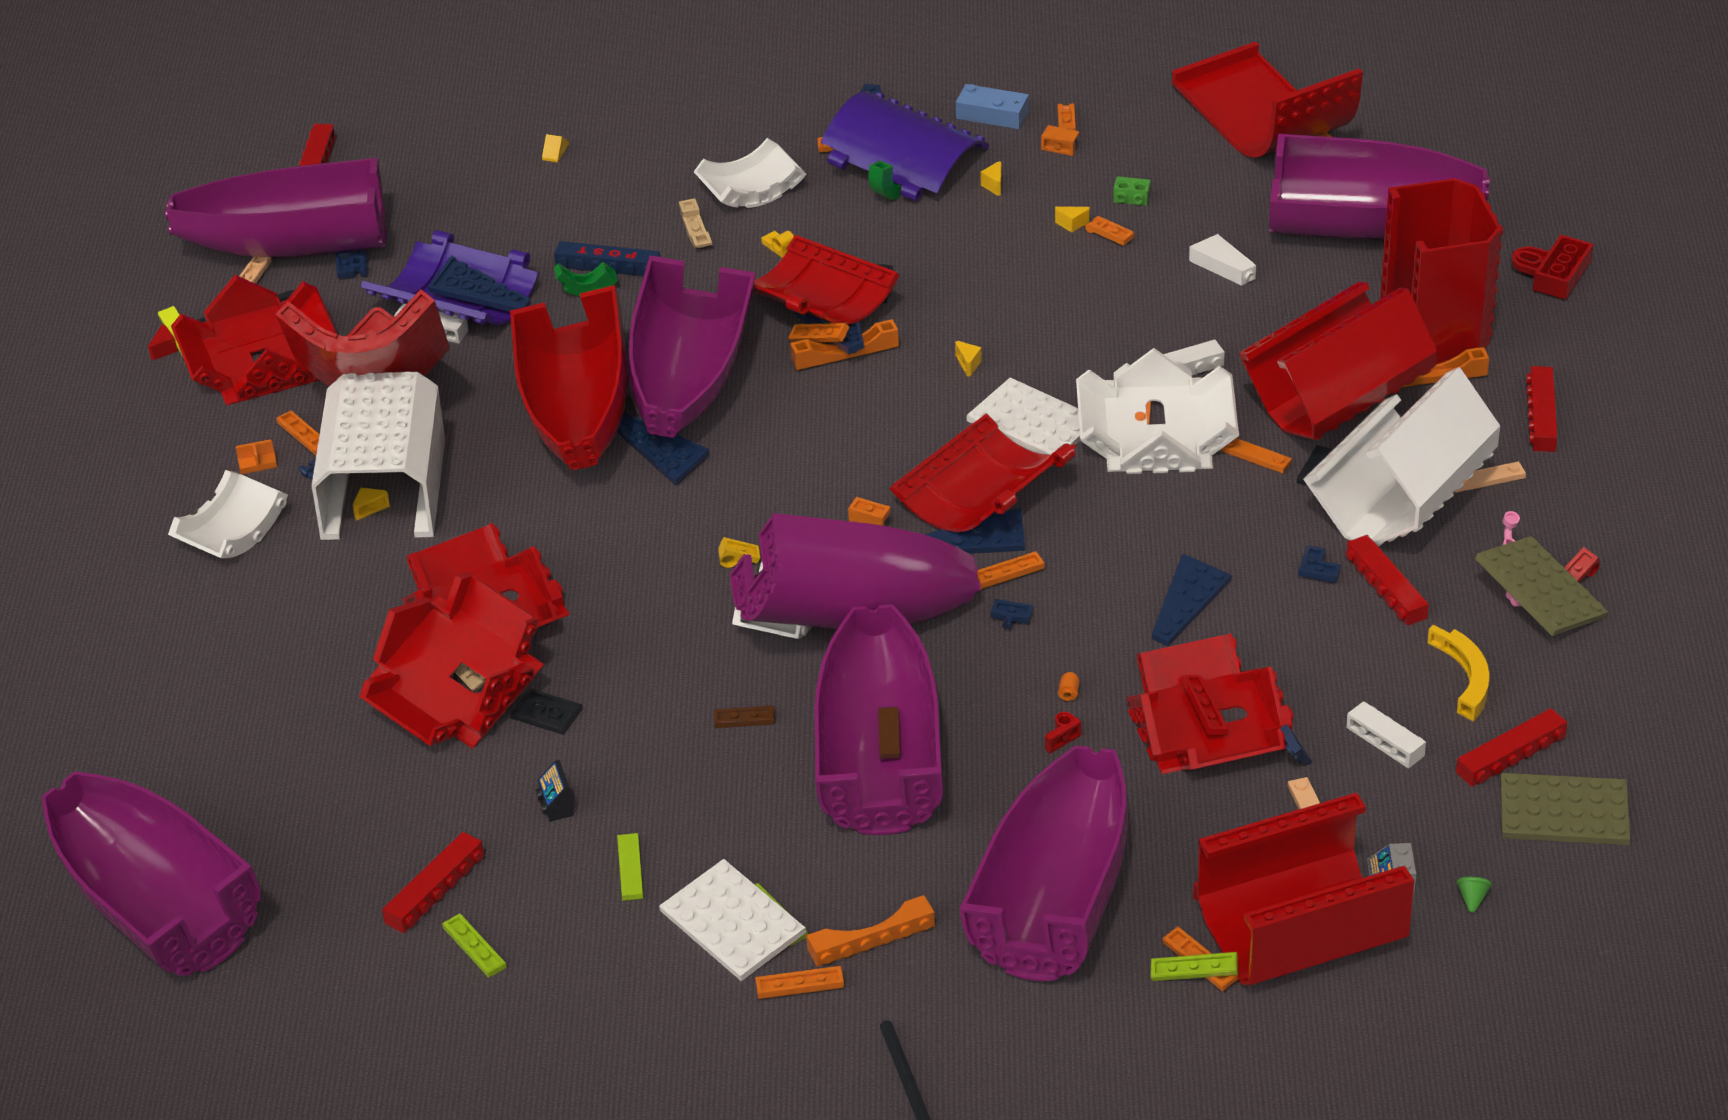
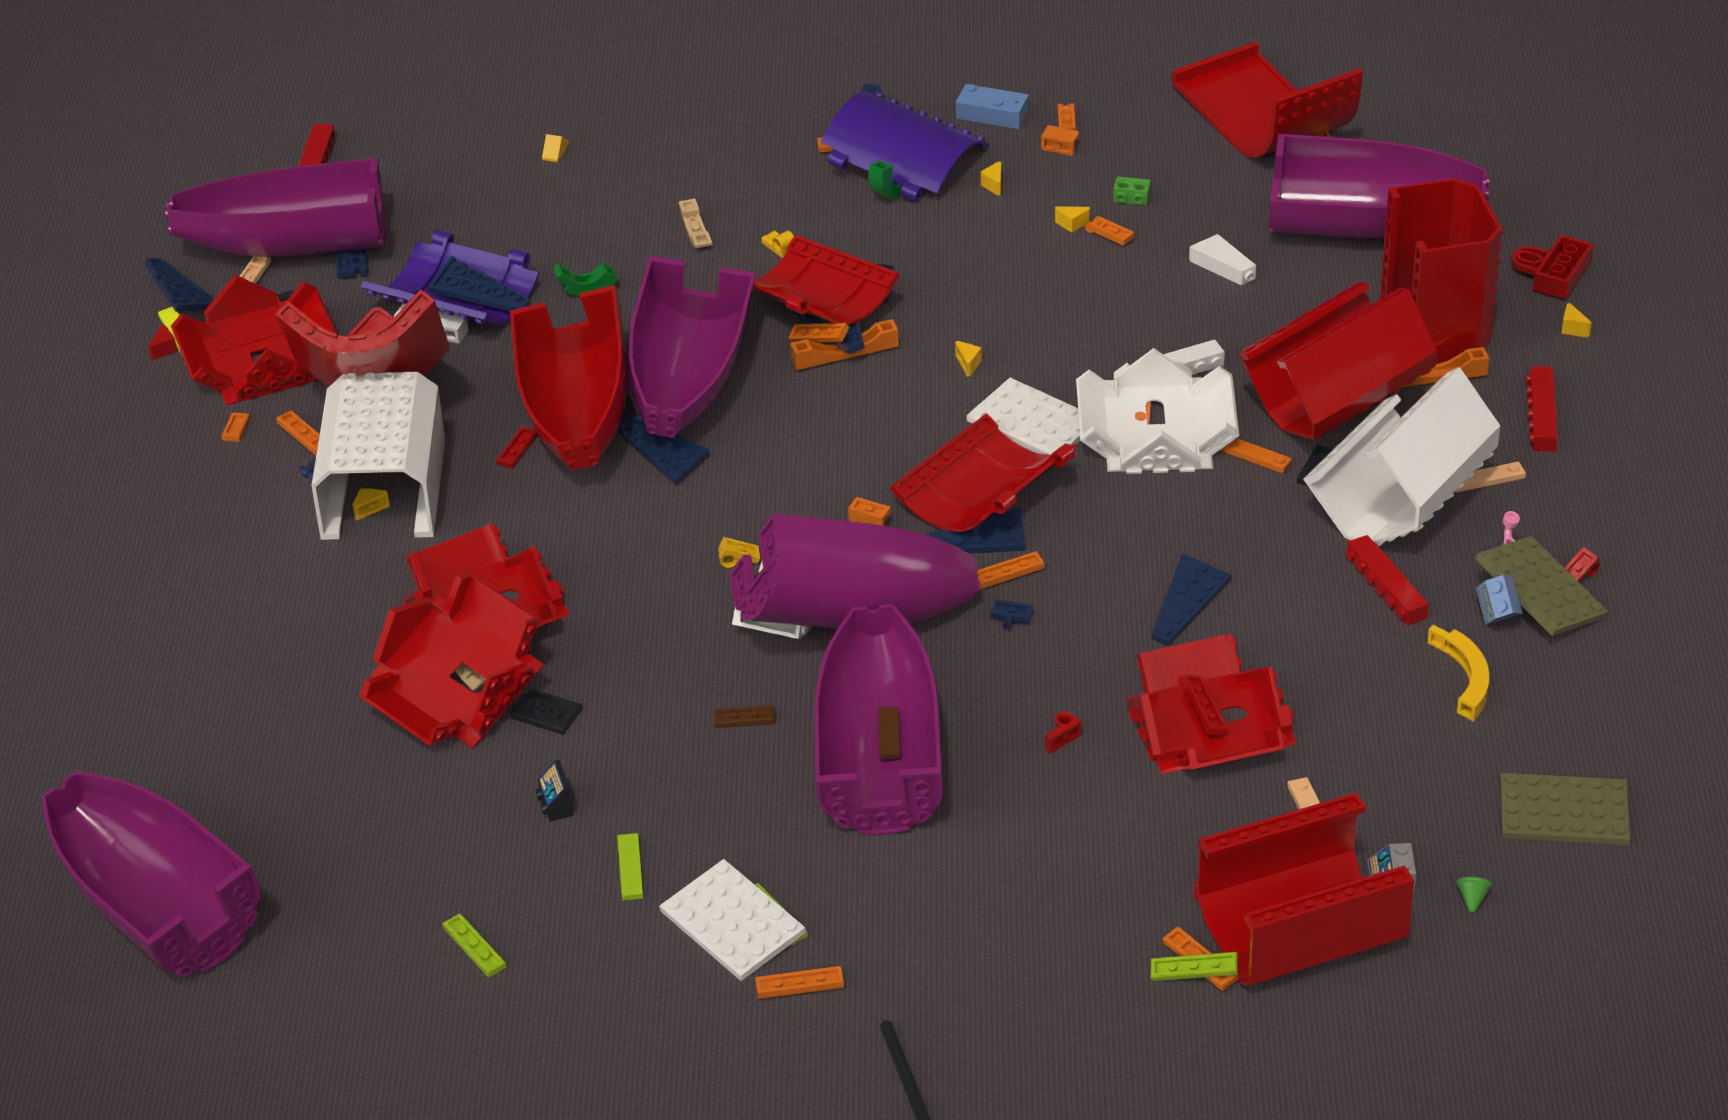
white panel [168,470,288,558] -> none
orange panel [235,439,277,474] -> none
red brick [382,832,484,933] -> none
dark blue brick [554,241,660,276] -> none
white panel [694,138,806,208] -> none
orange arch [806,895,935,967] -> none
magenta panel [960,745,1129,981] -> none
orange brick [1058,672,1080,701] -> none
dark blue plate [1280,724,1313,766] -> none
dark blue plate [1298,545,1341,583] -> none
white brick [1347,701,1426,769] -> none
red brick [1456,708,1567,787] -> none
none -> dark blue wing [145,258,215,312]
none -> orange tile [222,413,250,442]
none -> red tile [496,427,538,469]
none -> medium blue slope [1476,575,1523,625]
none -> yellow slope [1561,303,1592,337]

